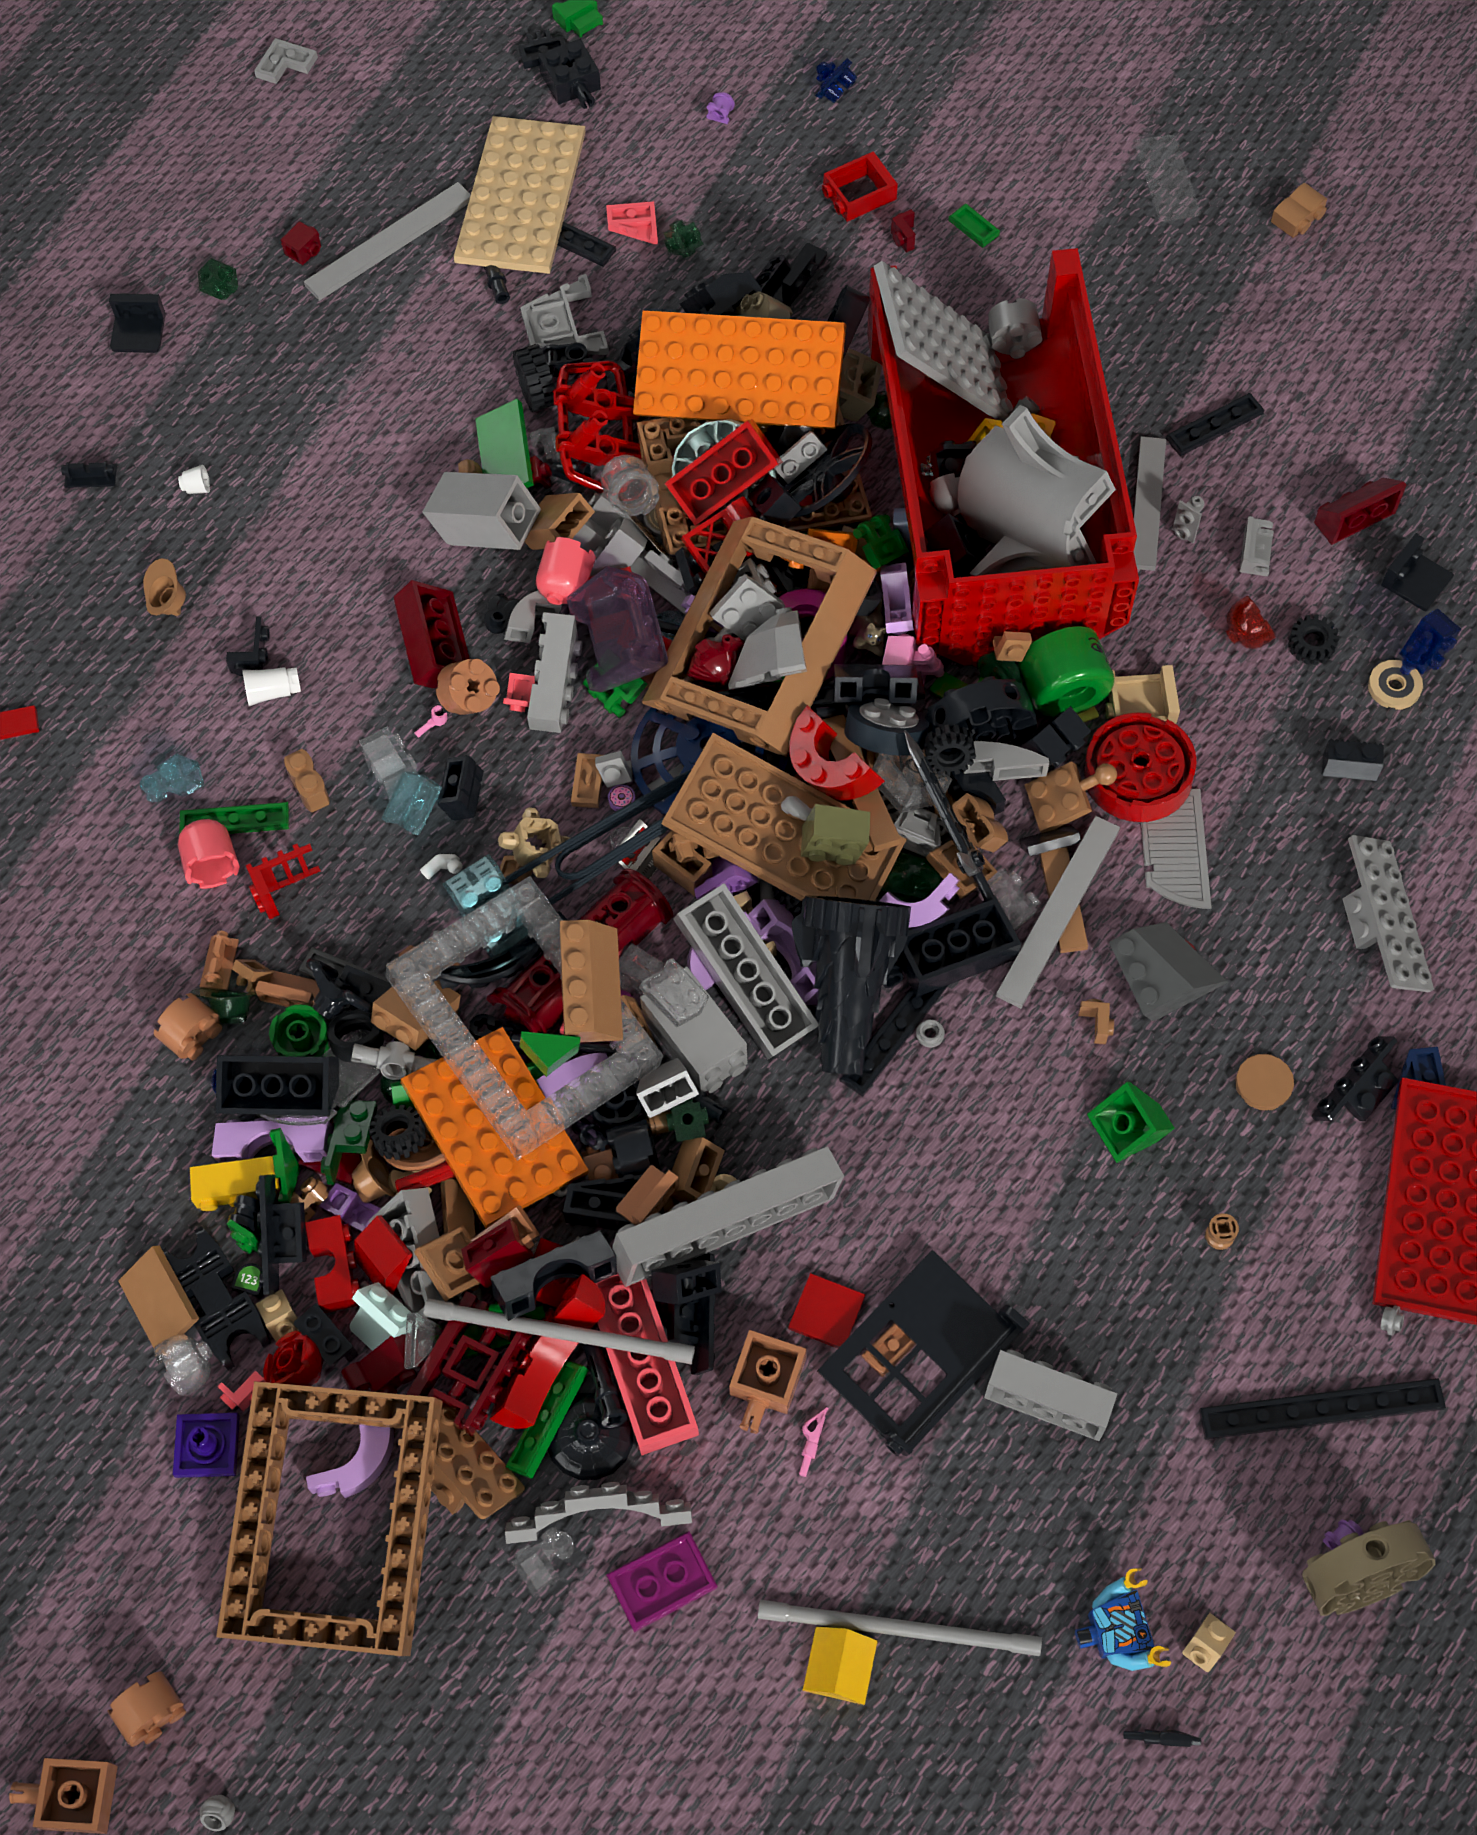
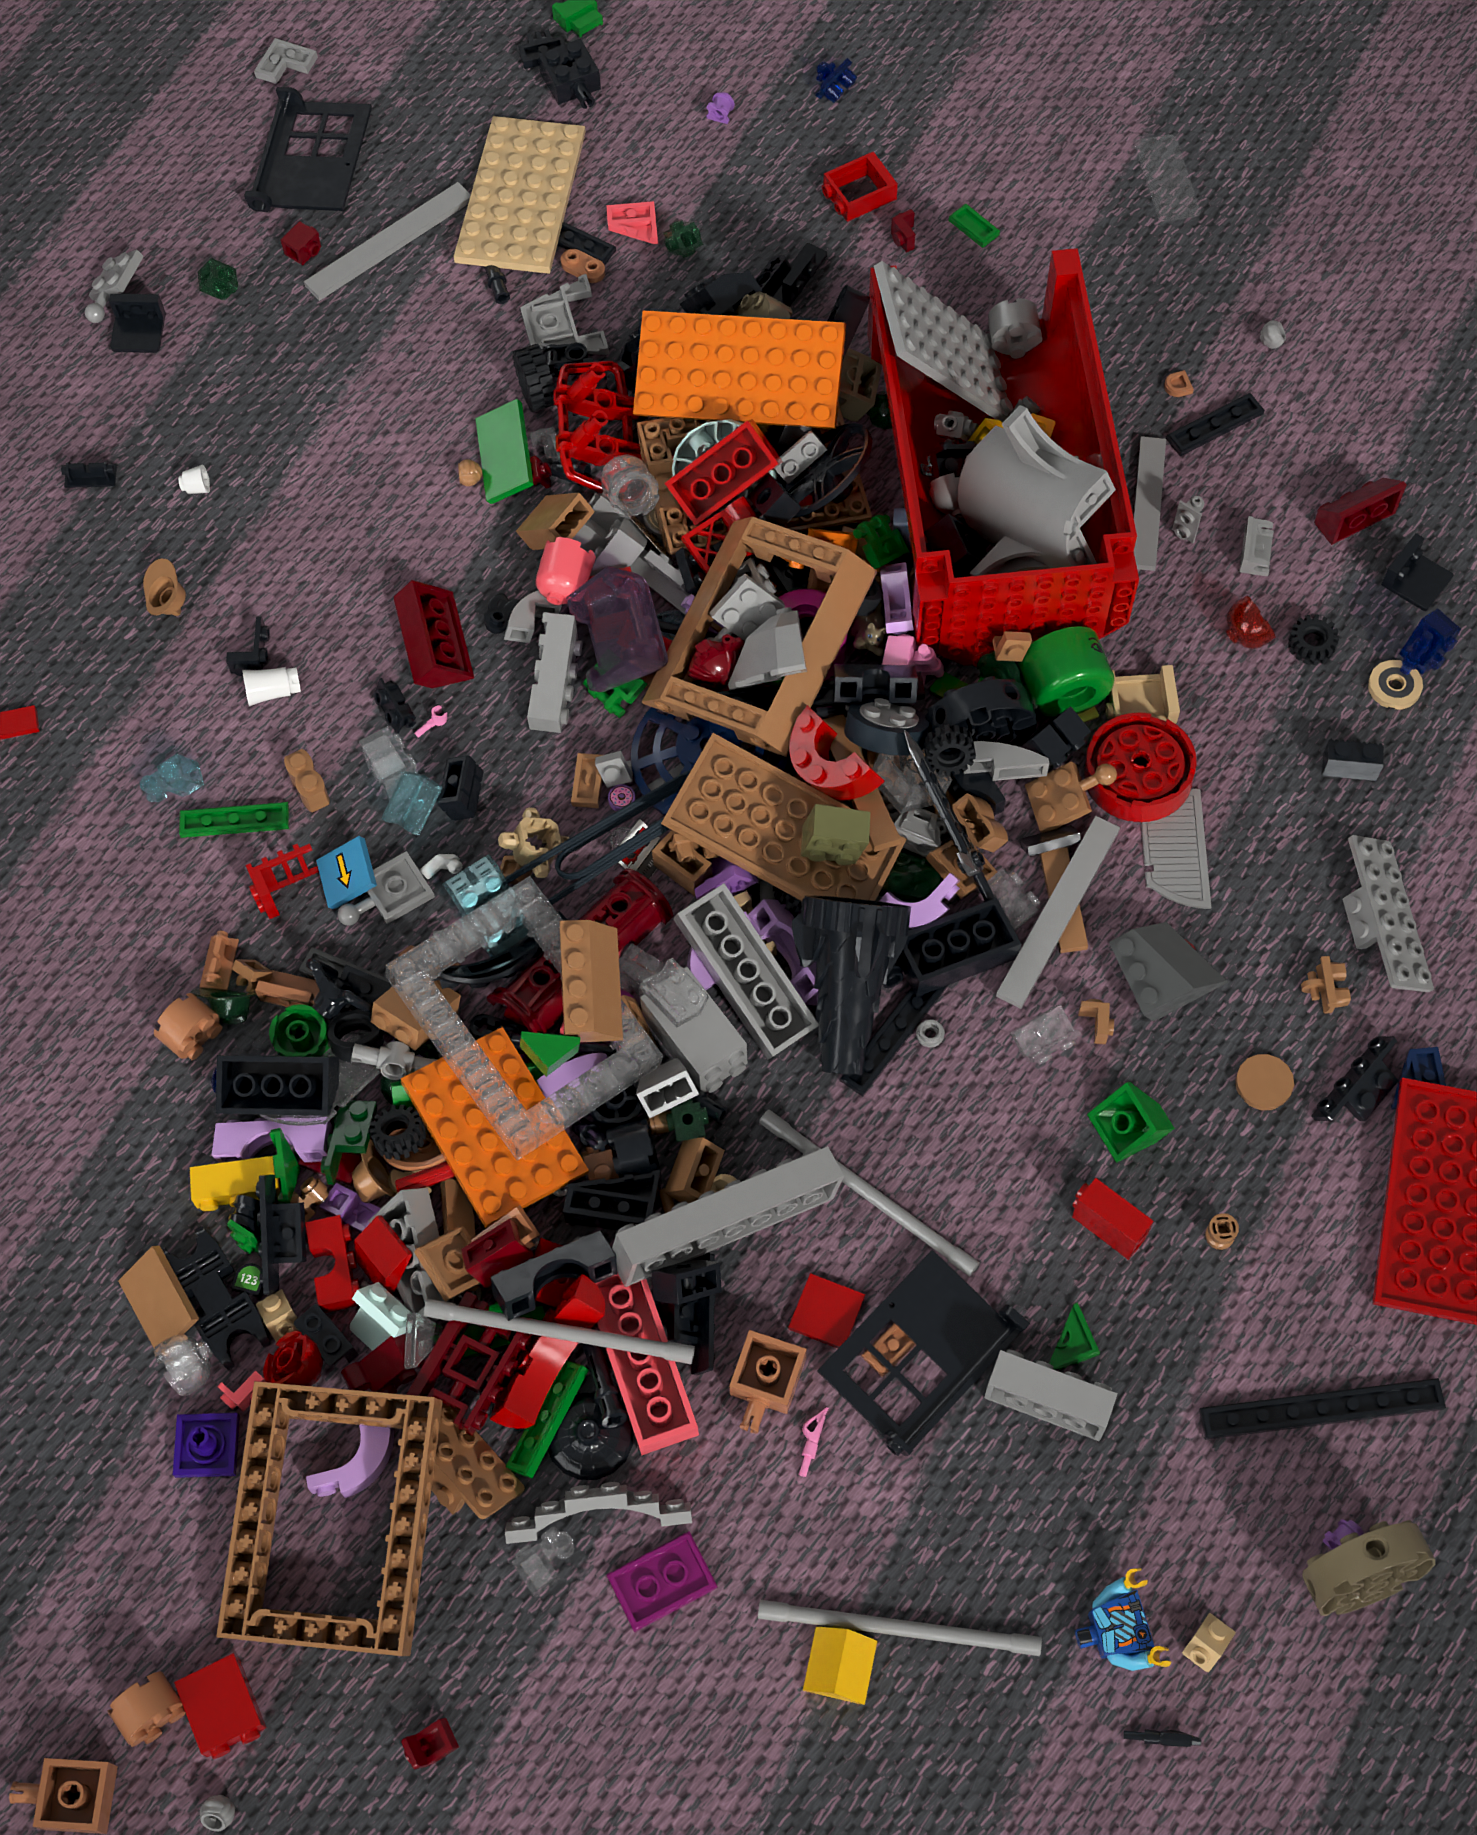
coral cylinder [178,819,240,889] -> none
light grey brick [422,472,541,550] -> none
nougat brick [436,659,500,715] -> none
coral bracket [503,673,537,712] -> none
nougat panel [616,1165,679,1226] -> none
light grey arm [781,796,812,821] -> none
medium nougat brick [1271,183,1327,238] -> none
light grey plate [1381,1305,1404,1336] -> none
none -> light grey plate [85,250,144,323]
none -> red brick [174,1653,267,1759]
none -> black door [244,87,372,212]
none -> dark azure tile [316,836,377,909]
none -> light grey plate [337,851,435,926]
none -> black hinge [374,678,416,734]
none -> dark red bracket [401,1718,459,1769]
none -> nougat plate [561,249,605,283]
none -> light grey piece [759,1110,980,1277]
none -> light grey brick [934,411,978,444]
none -> clear bracket [1010,1005,1082,1065]
none -> green tile [1049,1302,1100,1371]
none -> red brick [1072,1178,1154,1260]
none -> nougat tile [1164,370,1194,397]
none -> light grey piece [1260,320,1286,349]
none -> medium nougat hips [1301,956,1351,1013]

